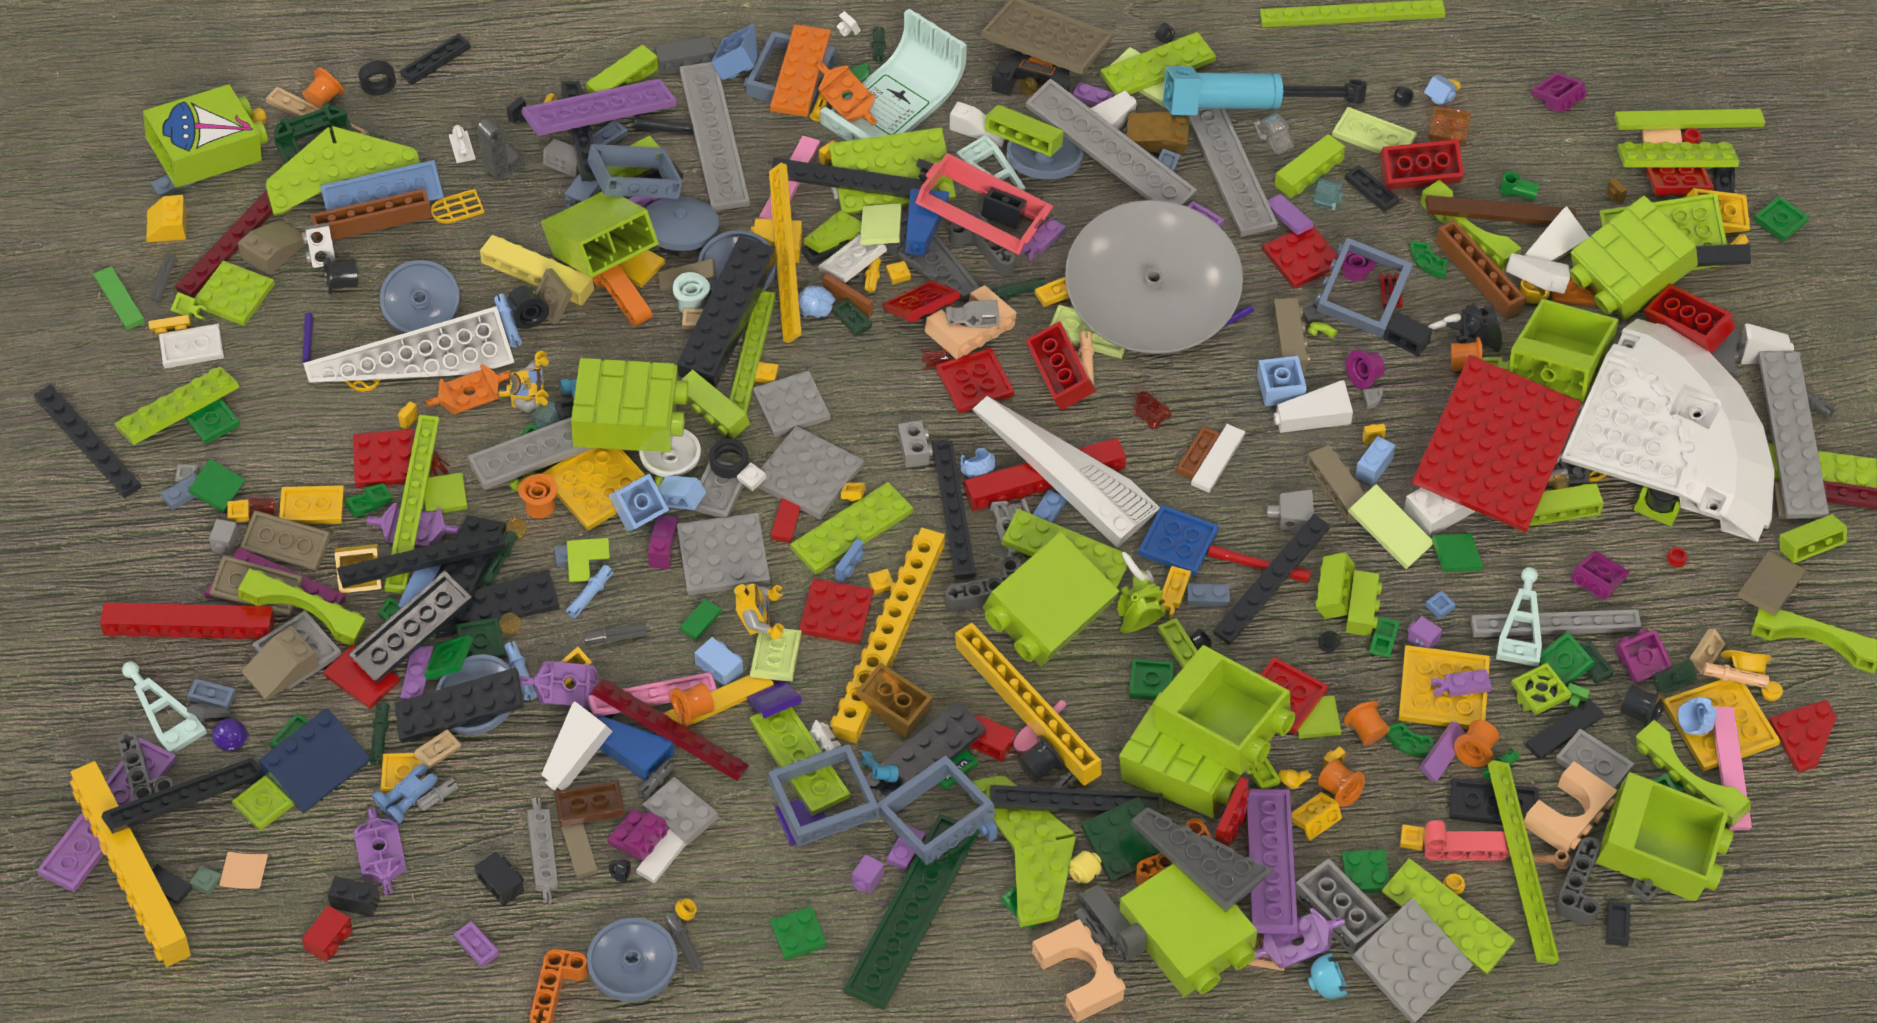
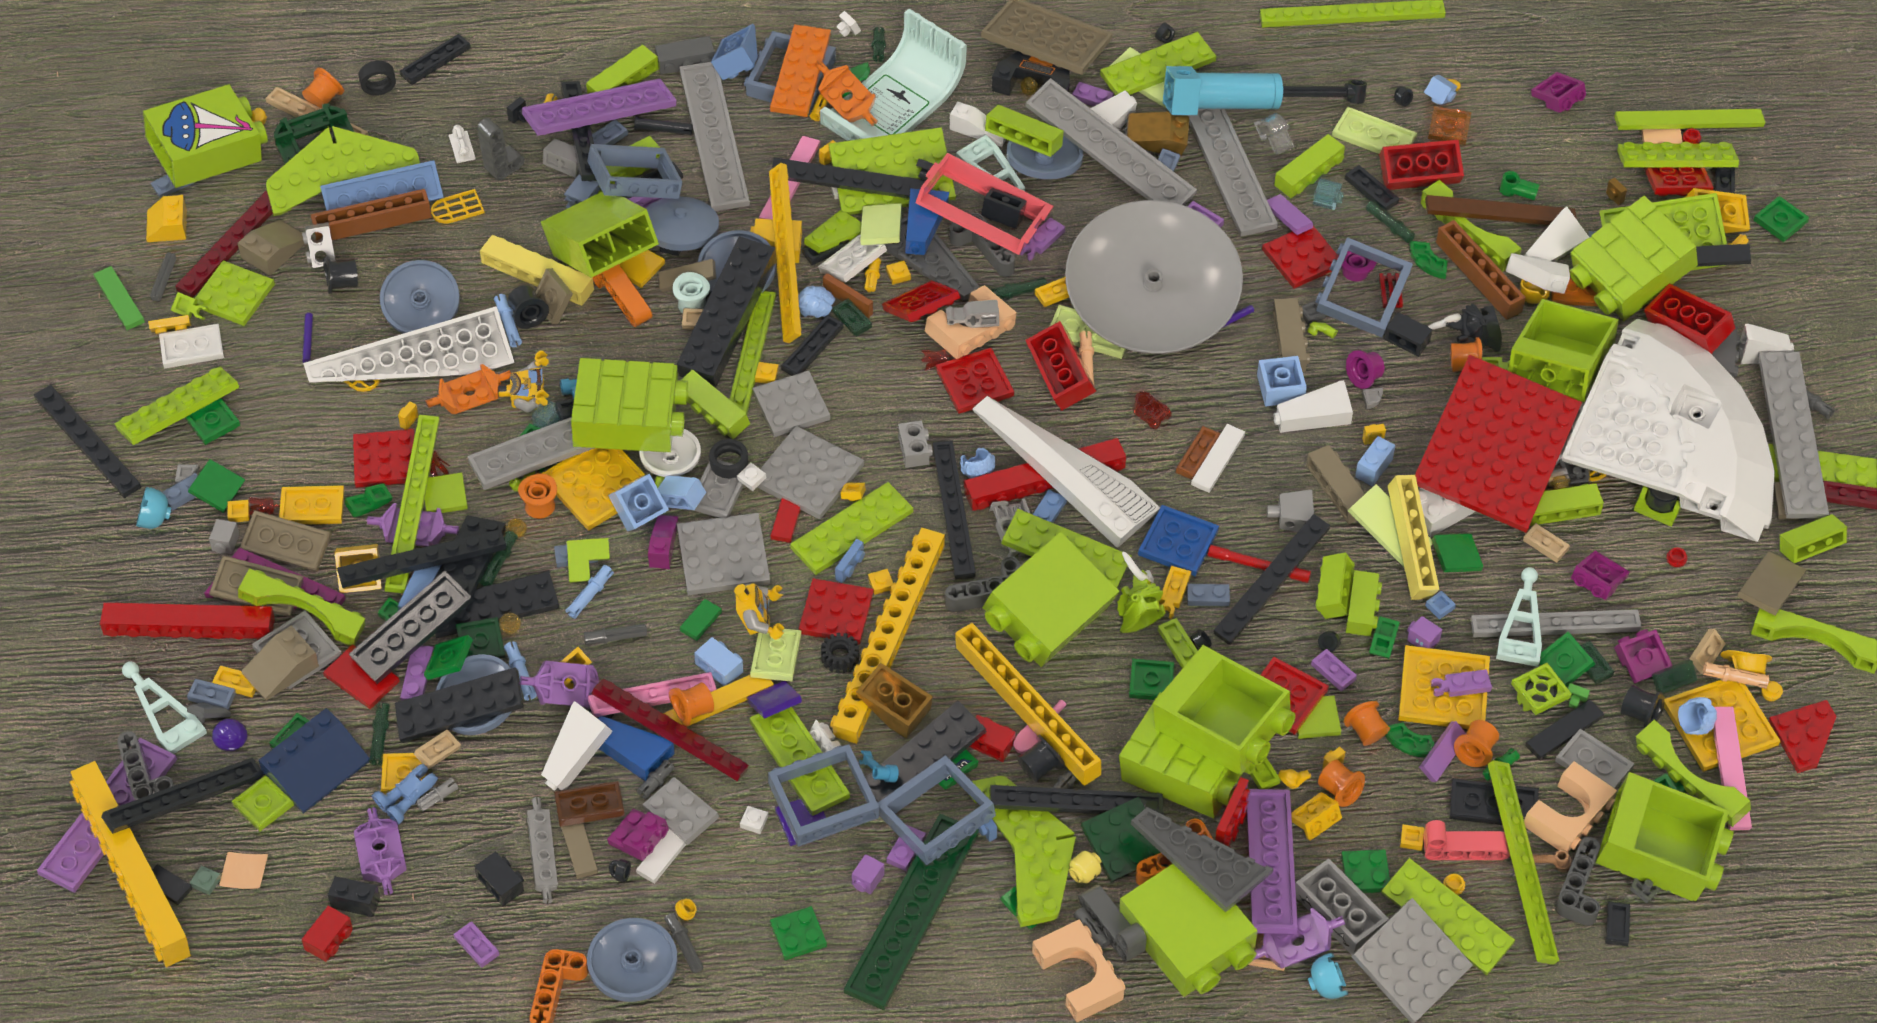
none -> medium azure cylinder [136,487,172,529]
none -> yellow plate [212,665,256,698]
none -> white plate [740,806,768,834]
none -> black tile [781,315,844,376]
none -> black tyre [821,633,859,674]
none -> medium lavender plate [1311,649,1357,691]
none -> clear green pin [1366,200,1415,243]
none -> light yellow brick [1388,475,1439,600]
none -> tan plate [1523,524,1570,563]

